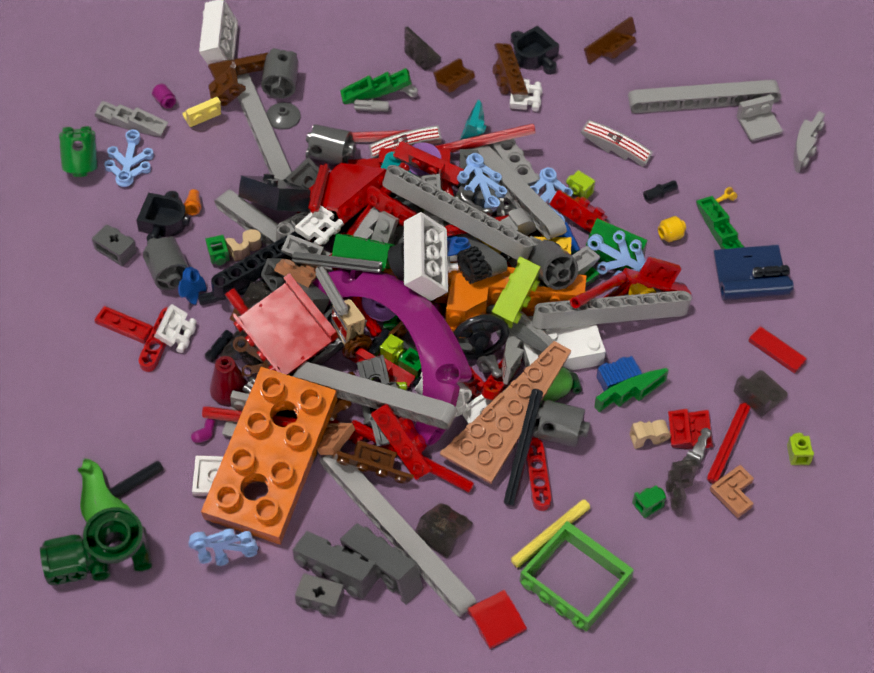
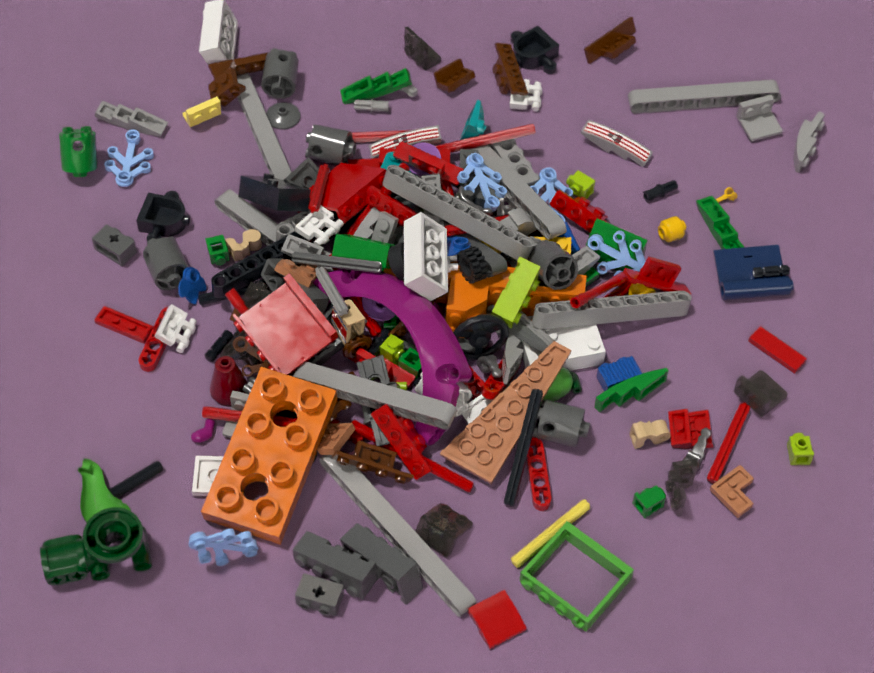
magenta brick [152,84,176,109] -> none
orange cone [184,189,202,215] -> none

